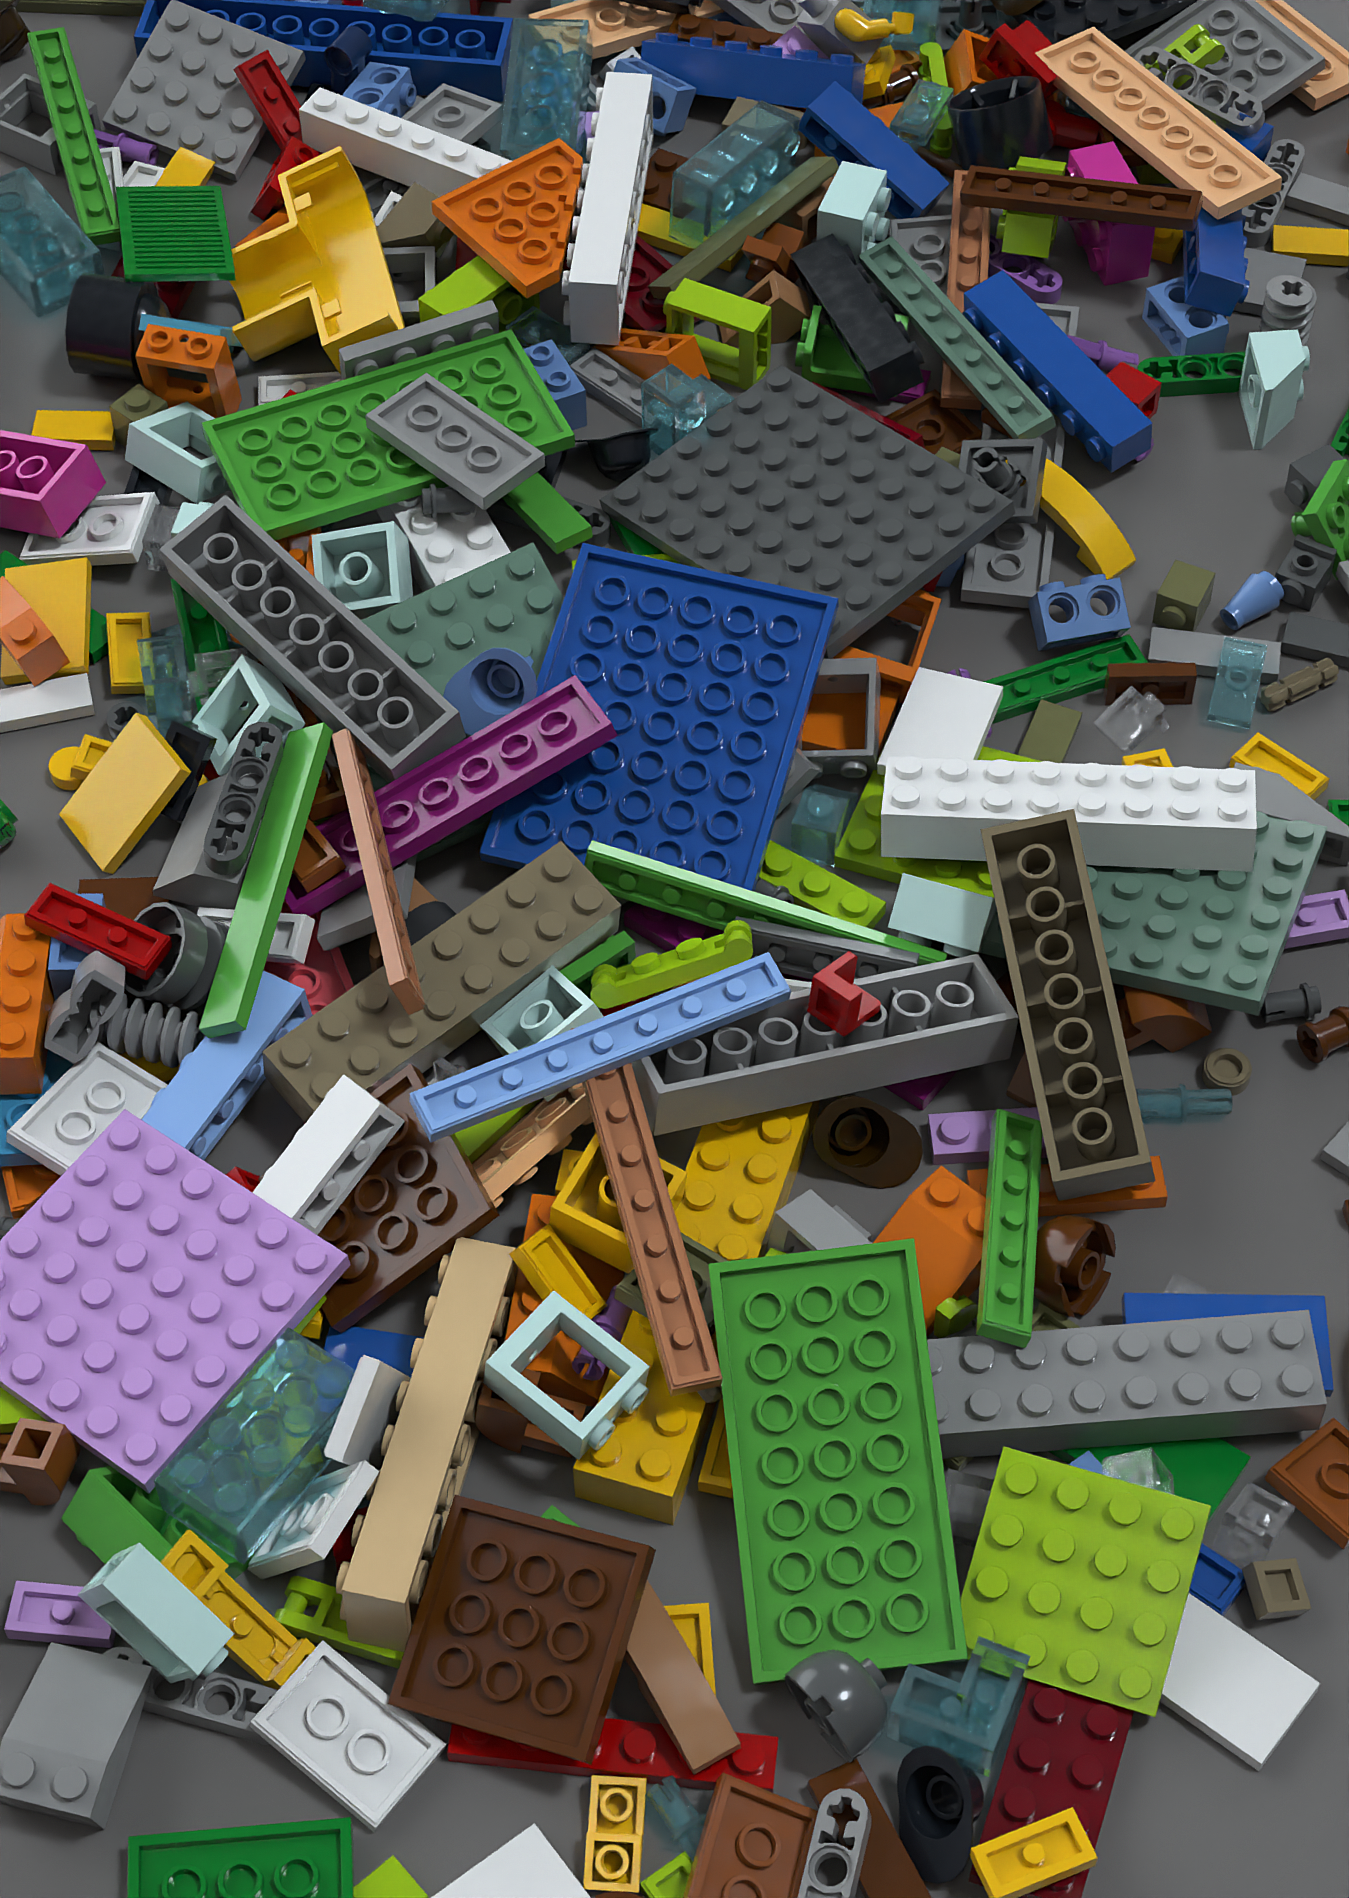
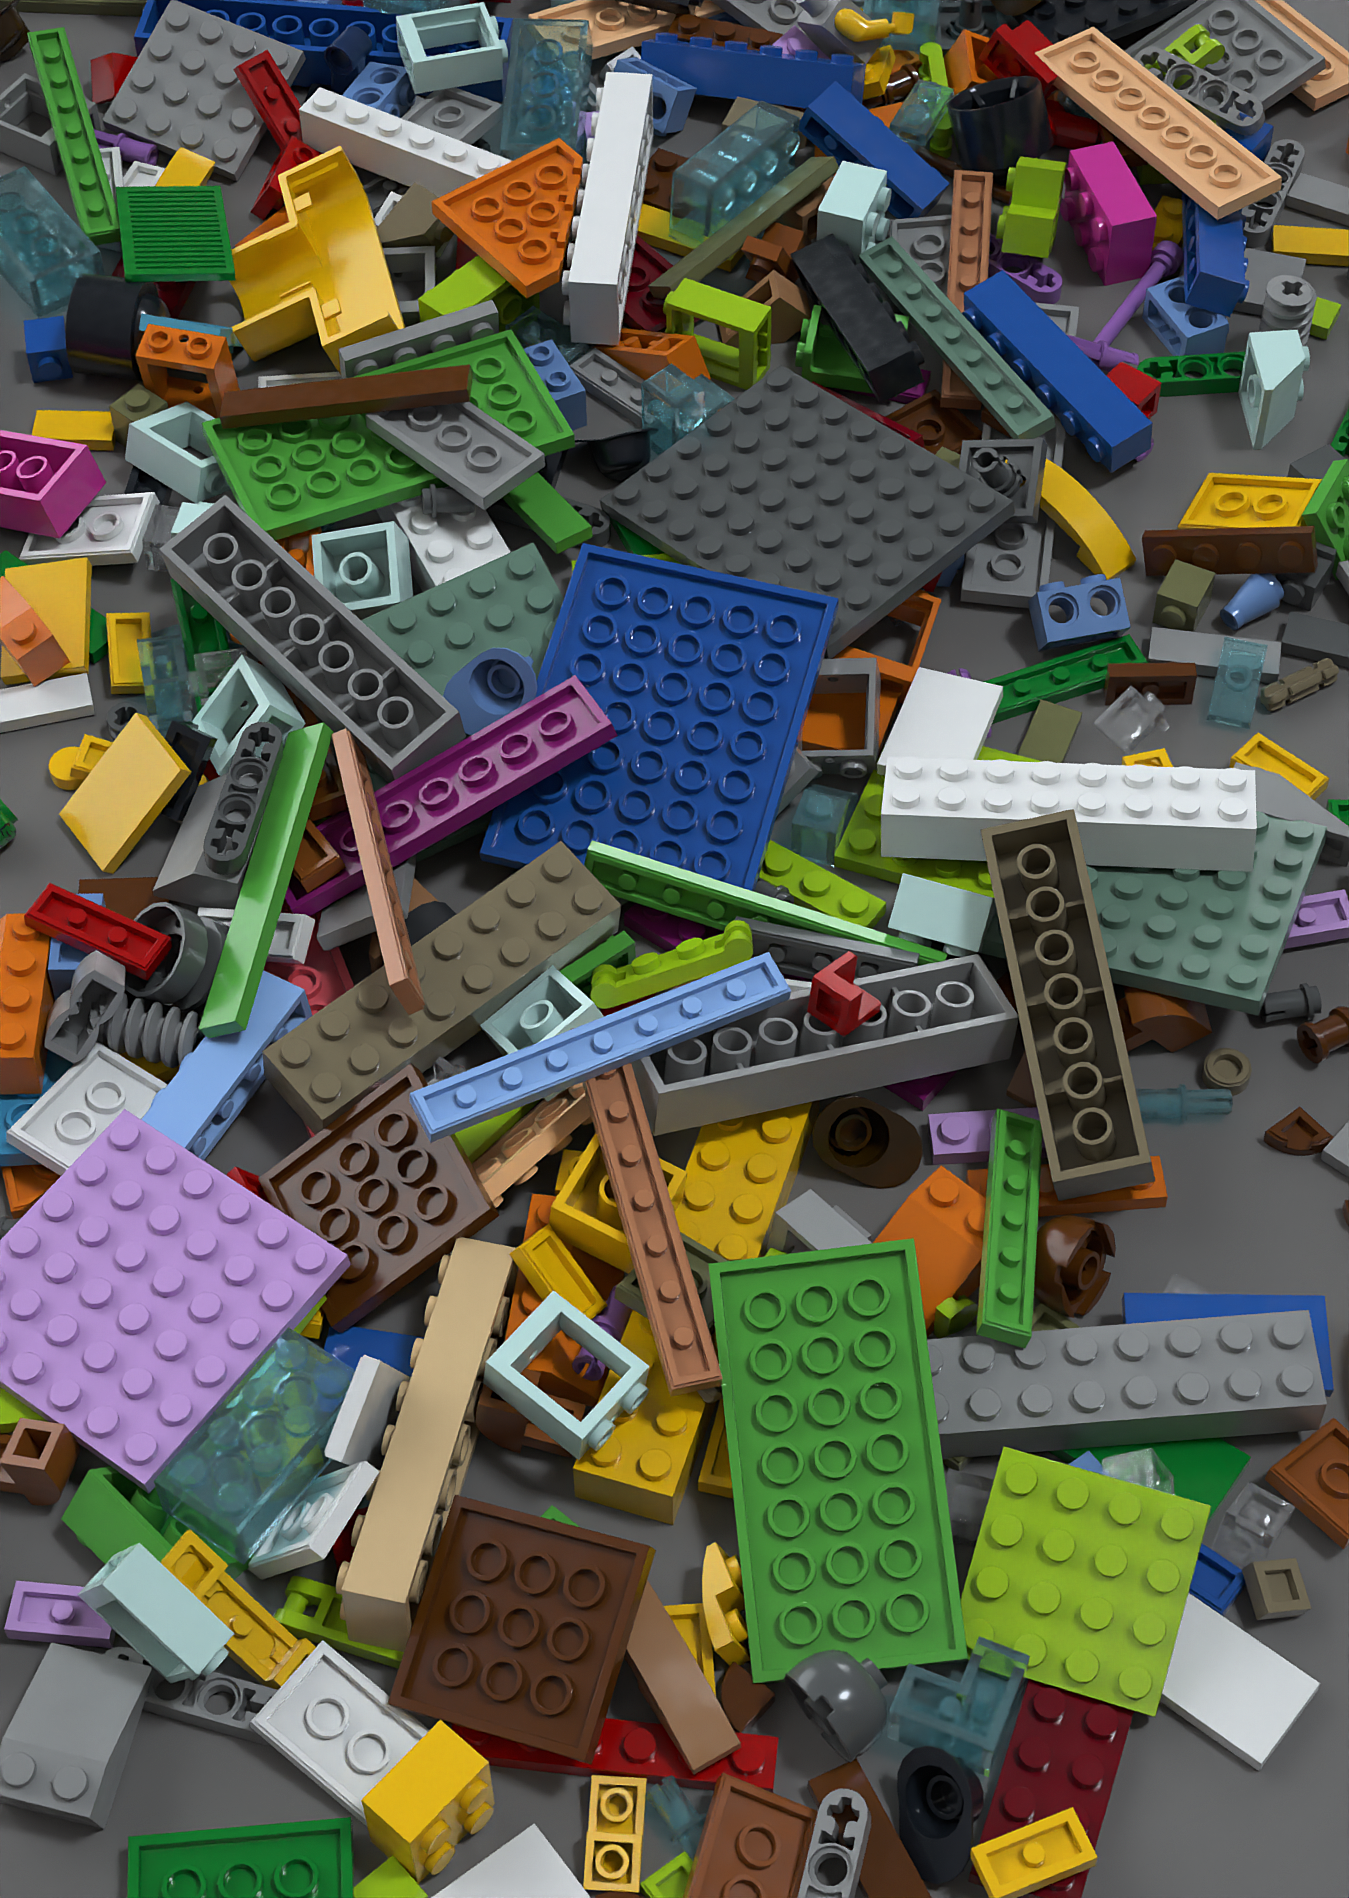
white brick [252,1074,405,1235] -> none
reddish brown plate [960,165,1203,231] -> none
none -> blue brick [24,316,73,383]
none -> red panel [91,52,138,105]
none -> reddish brown tile [219,364,473,429]
none -> yellow brick [361,1720,495,1884]
none -> light aqua window [396,2,508,94]
none -> yellow slope [702,1542,751,1666]
none -> reddish brown tile [721,1661,775,1733]
none -> medium lavender piece [1093,240,1184,346]
none -> reddish brown plate [1142,526,1318,576]
none -> yellow tile [1178,473,1322,529]
none -> reddish brown tile [1263,1106,1334,1156]
none -> lime tile [1309,297,1342,339]

